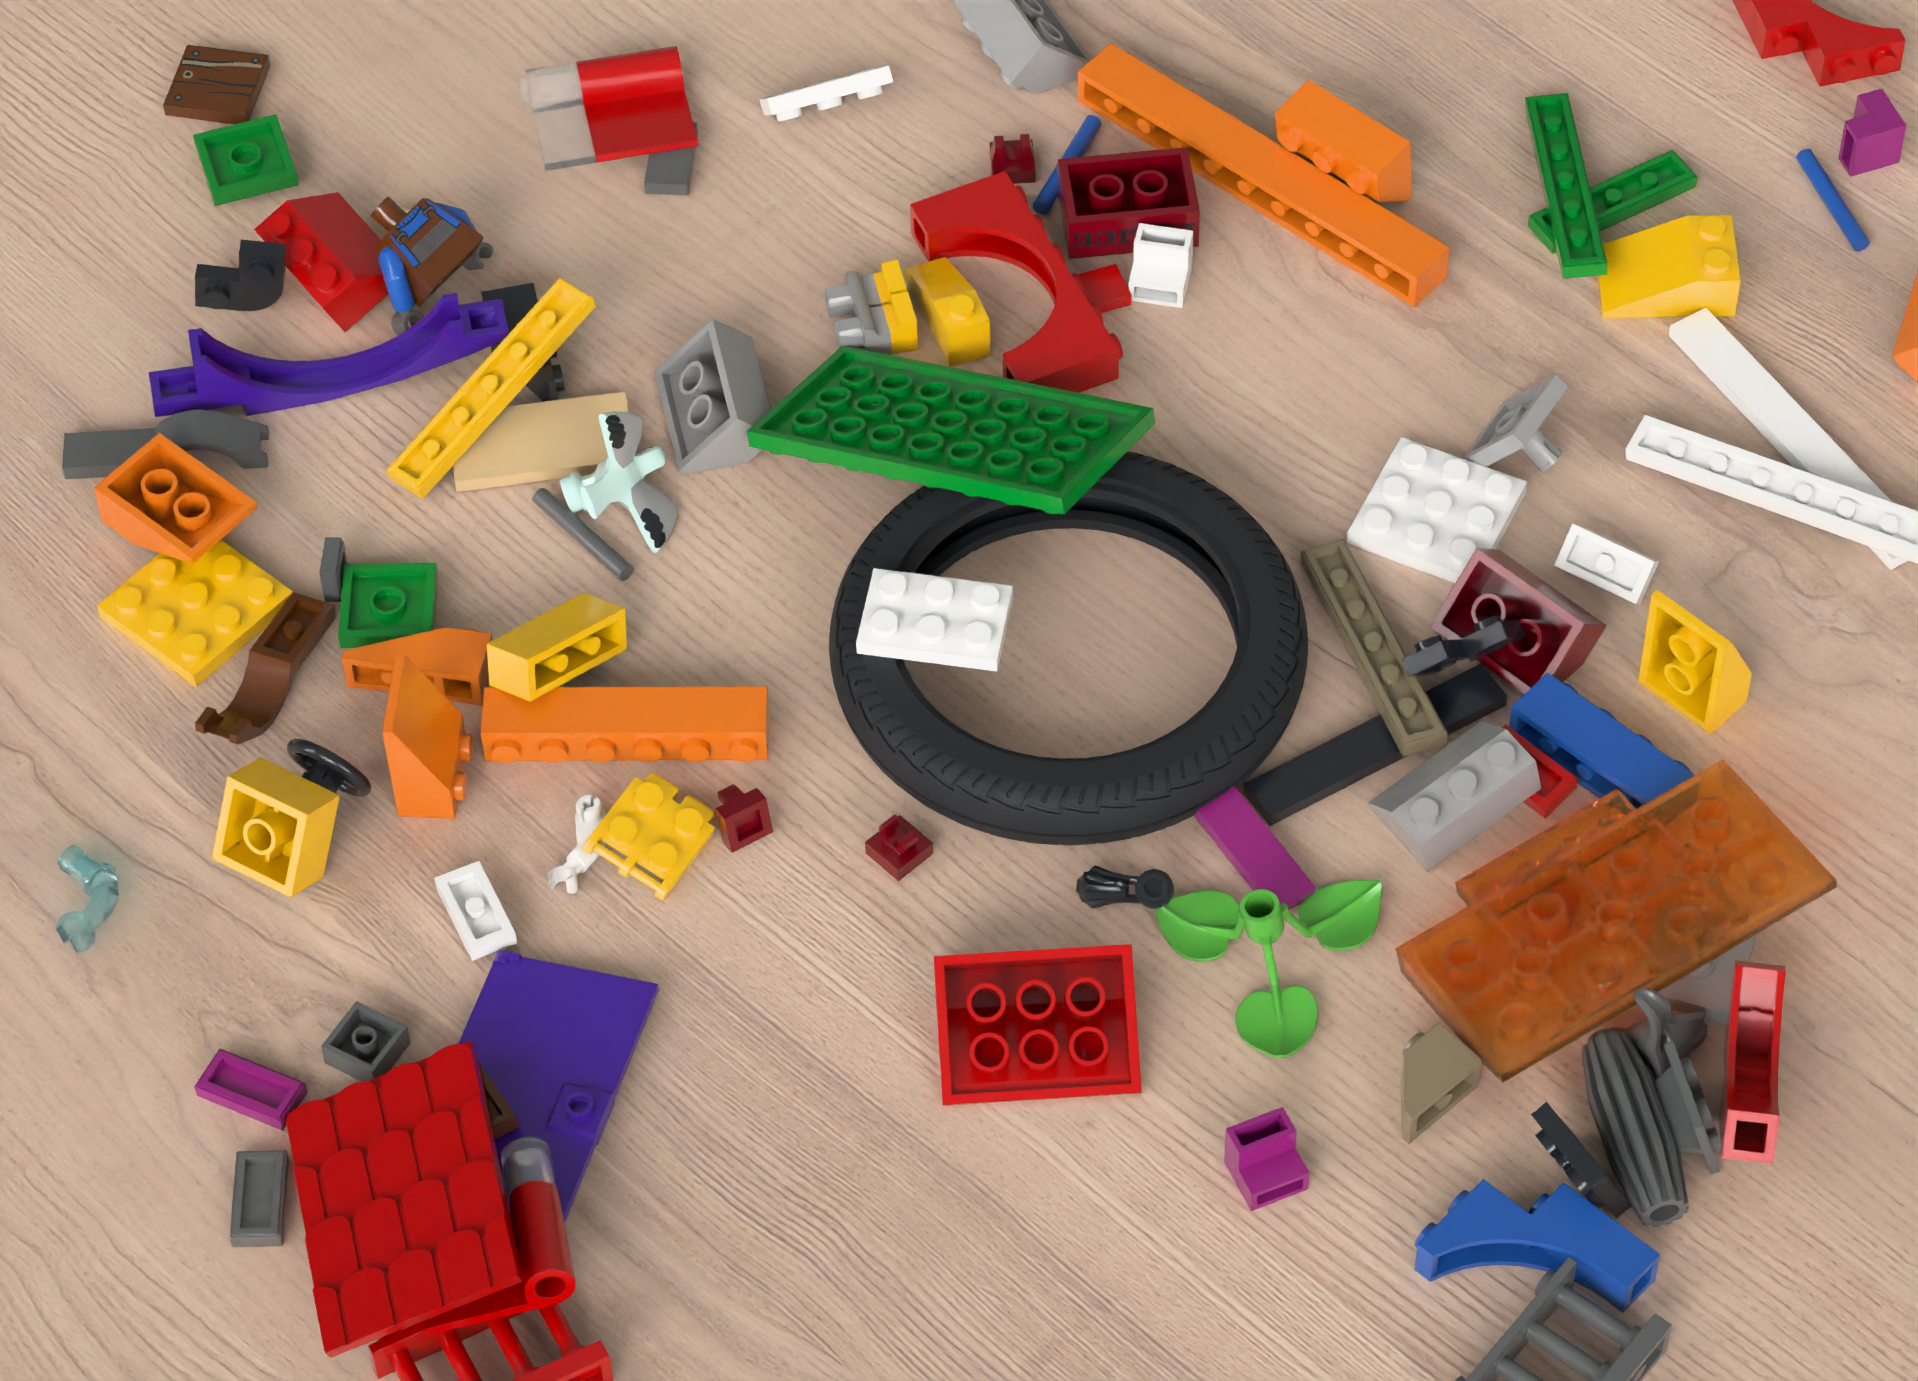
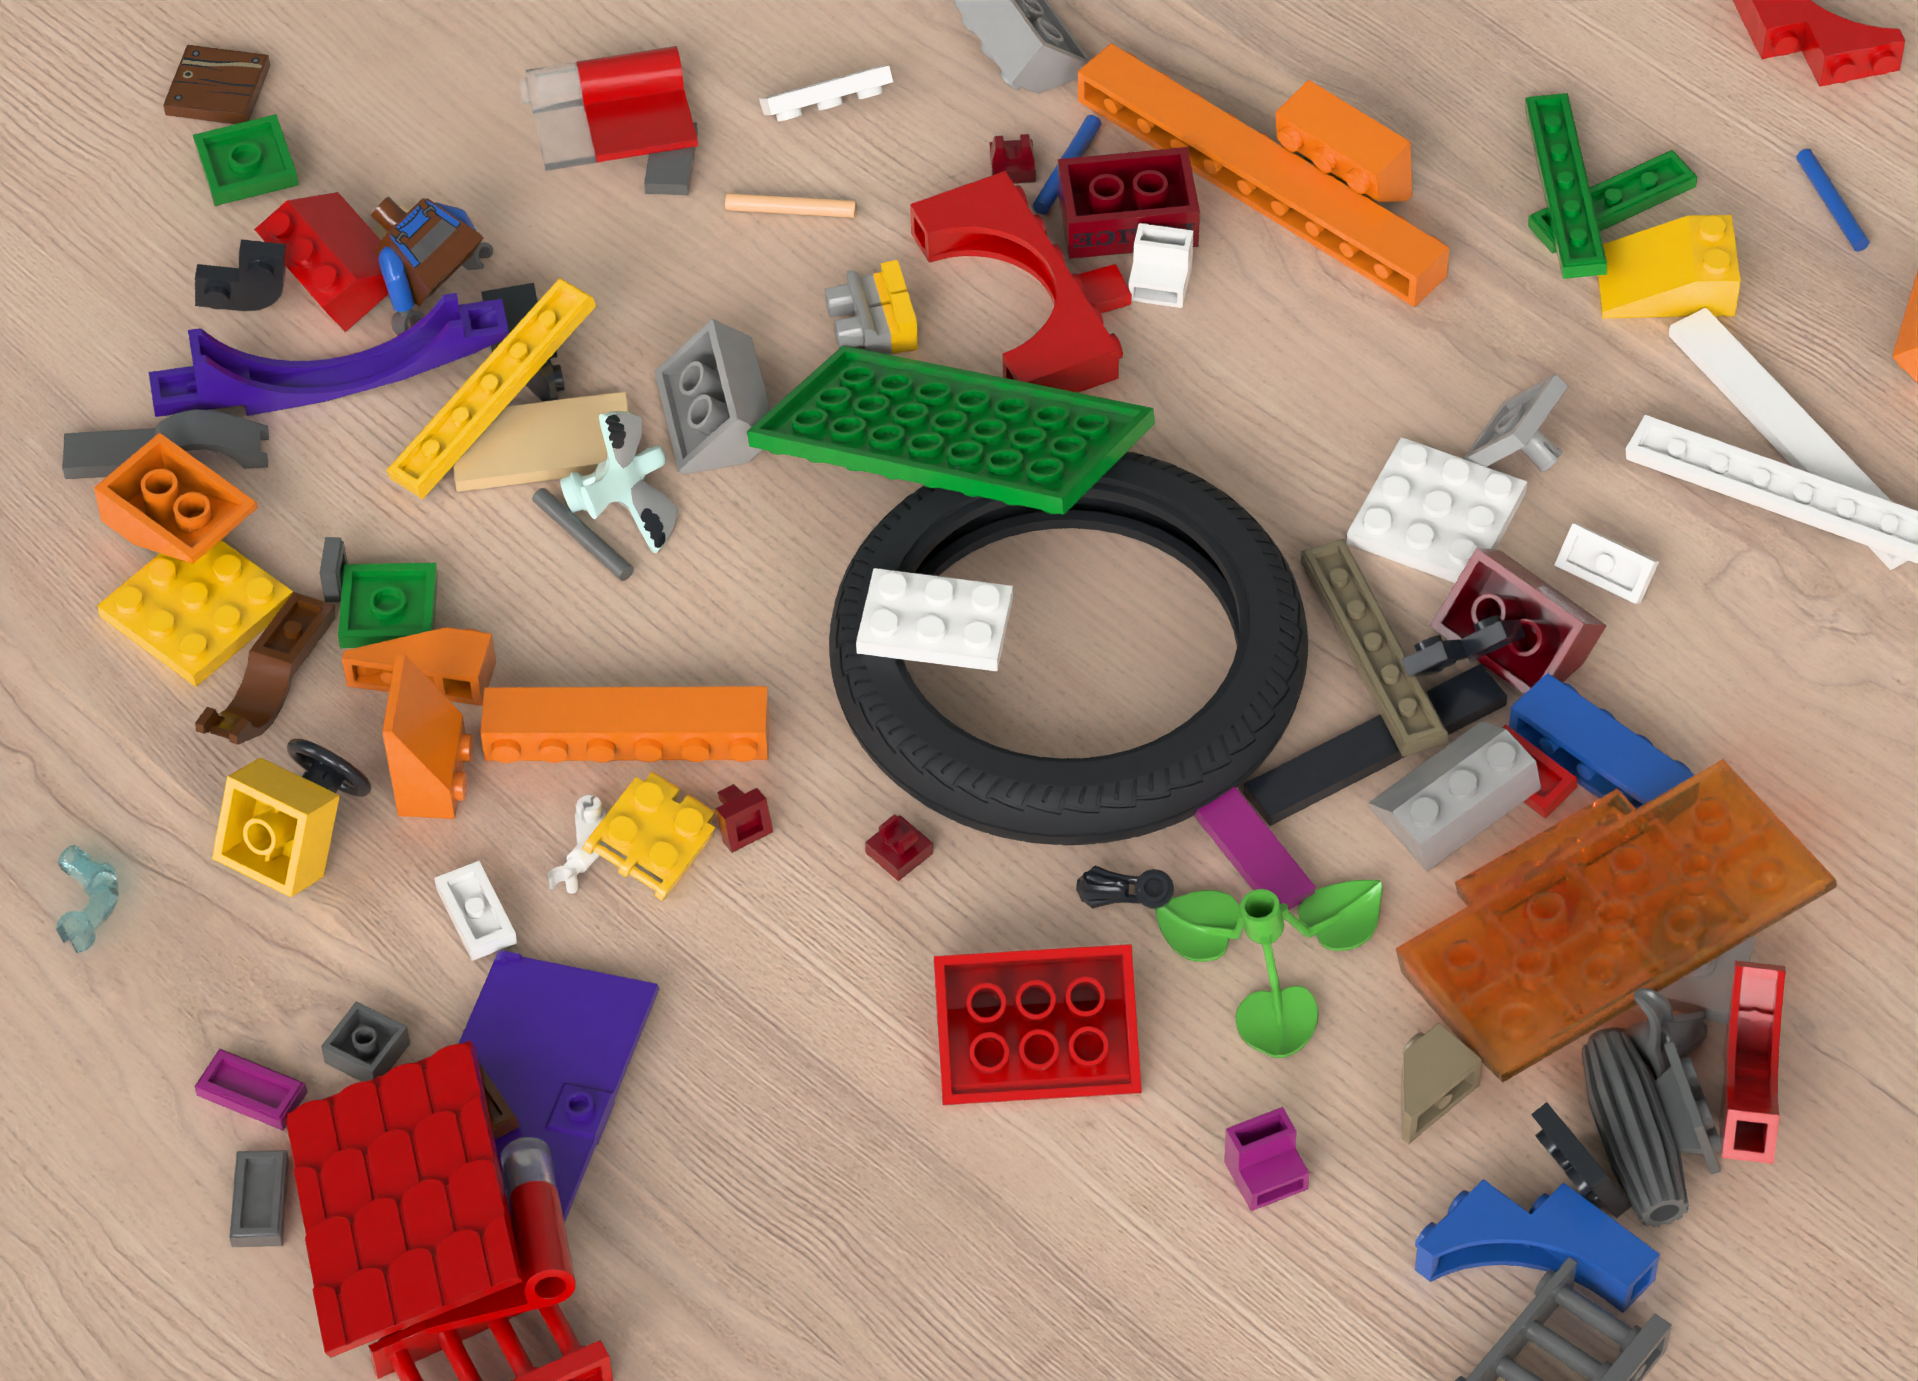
yellow brick [487,592,627,702] -> none
yellow slope [904,257,991,367] -> none
yellow slope [1638,590,1752,734] -> none
magenta piece [1838,88,1906,177] -> none
none -> light nougat bar [725,193,856,218]

